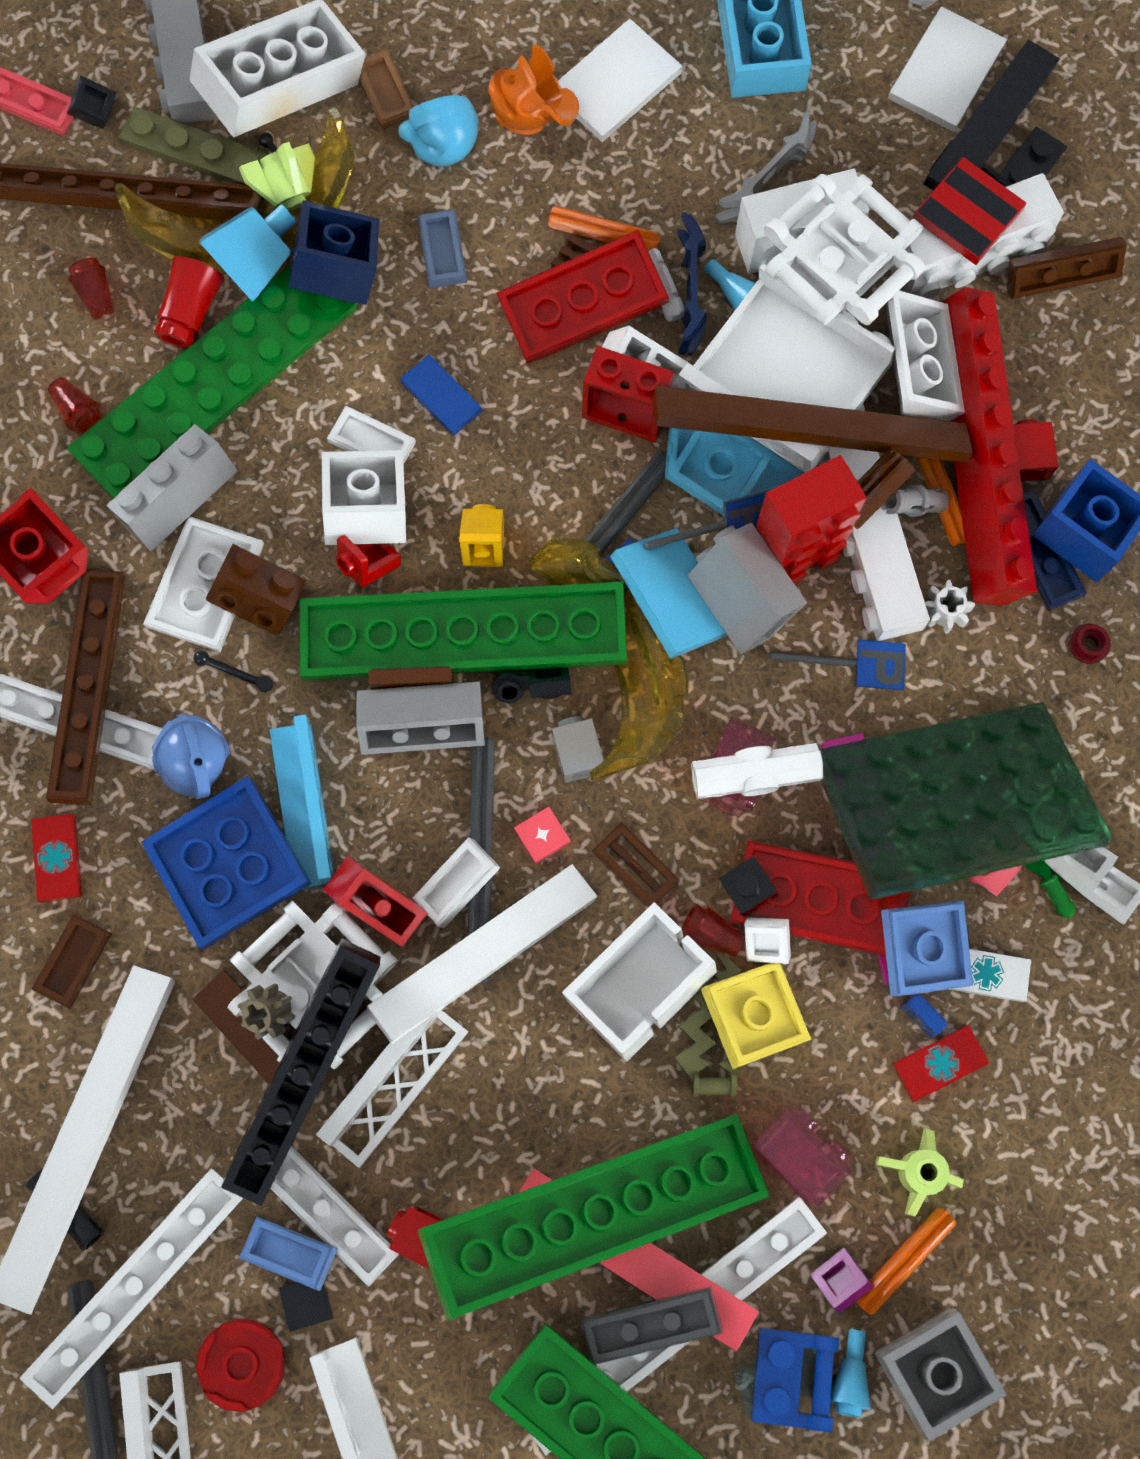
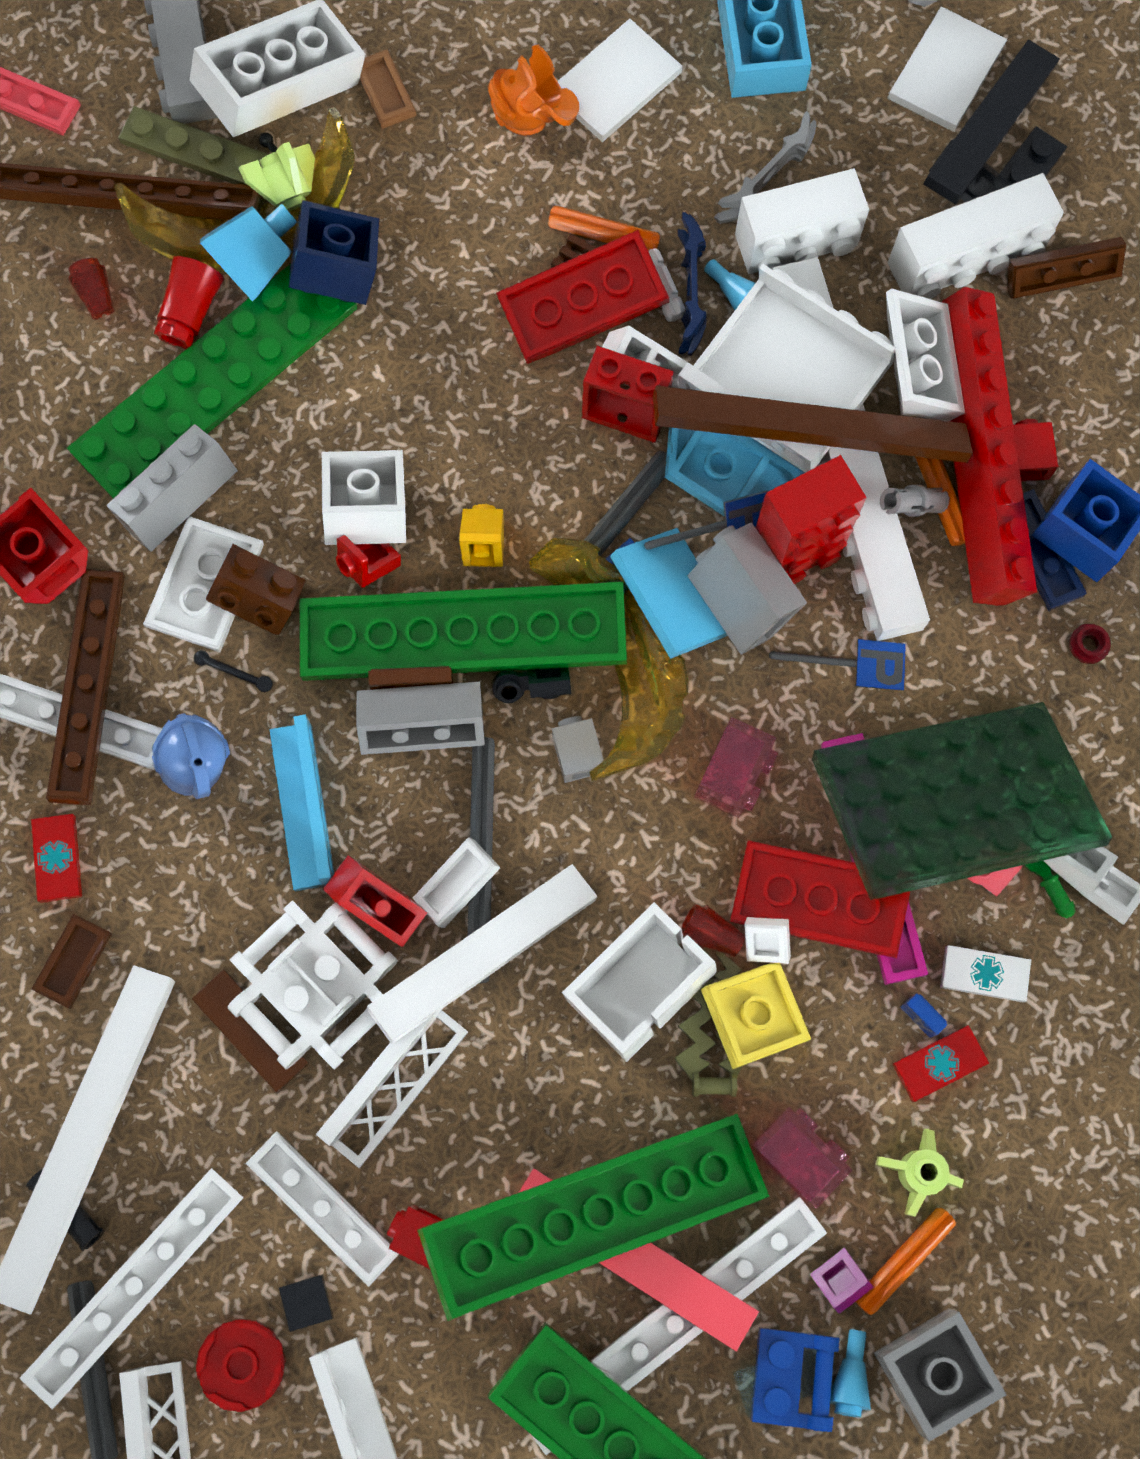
clear red cone [48,377,102,434] -> none
black tile [67,75,116,128] -> none
blue plate [141,776,312,950] -> none
black brick [221,938,381,1206] -> none
dark tan gear [238,983,295,1040] -> none
medium blue tile [239,1216,337,1291] -> none
white tile [327,406,416,465] -> none
medium azure piece [399,95,478,167] -> none
blue tile [400,354,482,436] -> none
sand blue tile [417,209,467,289] -> none
coral tile [514,806,571,865] -> none
dark grey tile [581,1286,723,1365] -> none
reddish brown tile [592,822,680,908] -> none
white piece [691,743,823,799] -> none
black plate [718,856,778,915] -> none
white brick [764,174,925,325] -> none
reddish brown tile [854,447,916,530] -> none
medium blue tile [881,900,973,996] -> none
tile [913,157,1027,265] -> none
white gear [925,580,975,634] -> none

